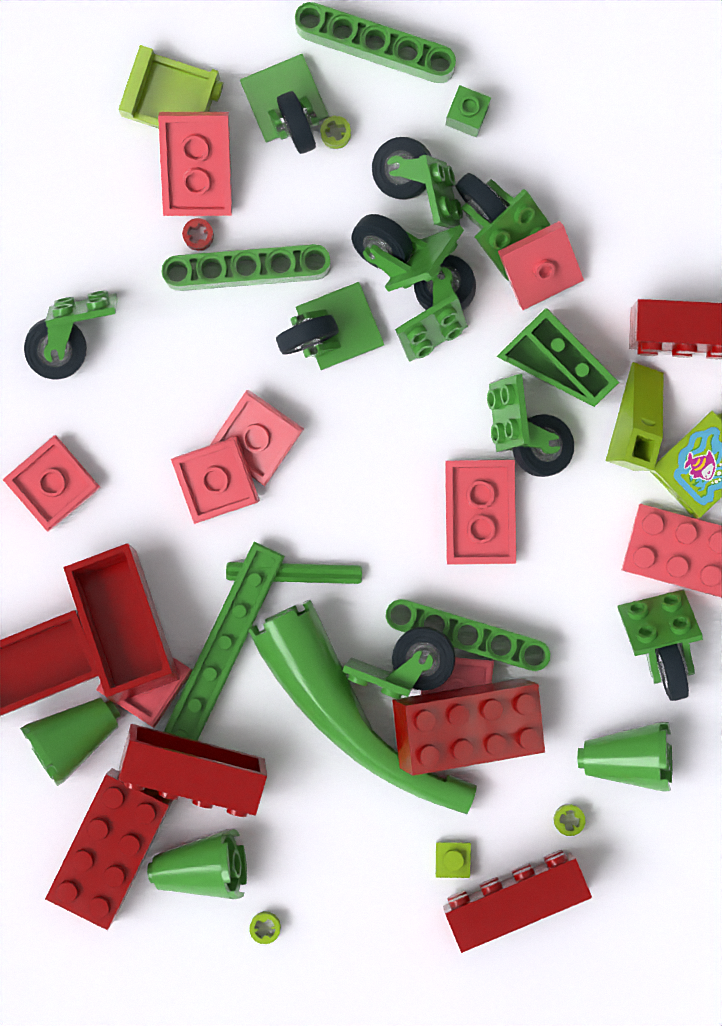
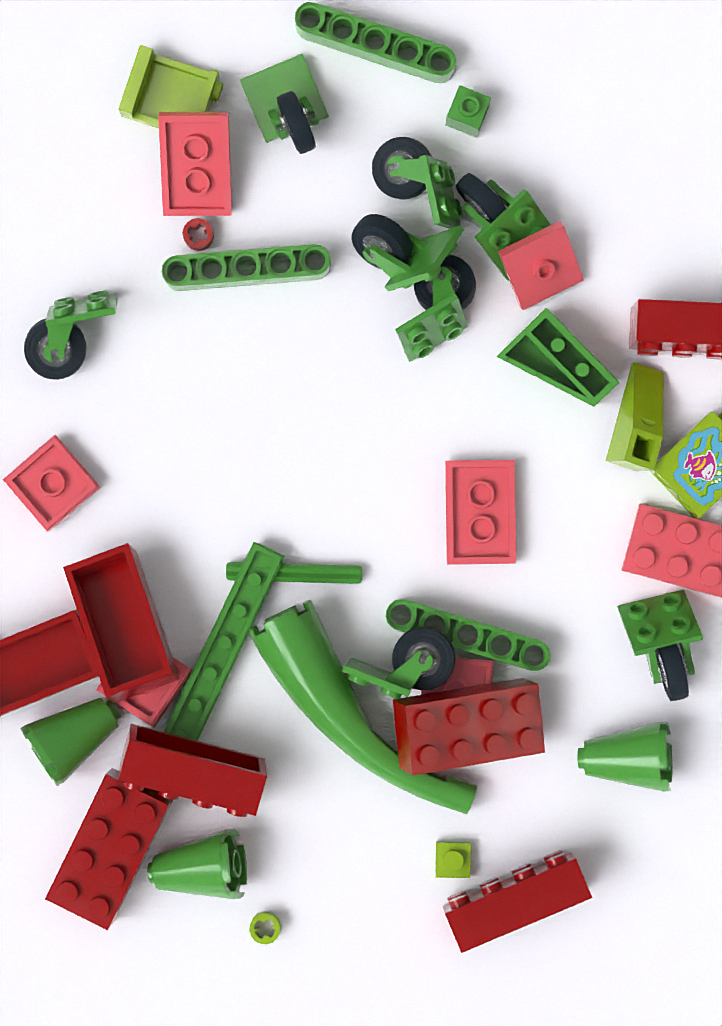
coral plate [171,436,260,524] -> none
coral plate [210,389,304,486] -> none
bright green plate [276,282,385,371] -> none
lime bush [320,115,351,149] -> none
plate [487,374,574,477] -> none
lime bush [553,804,586,836] -> none

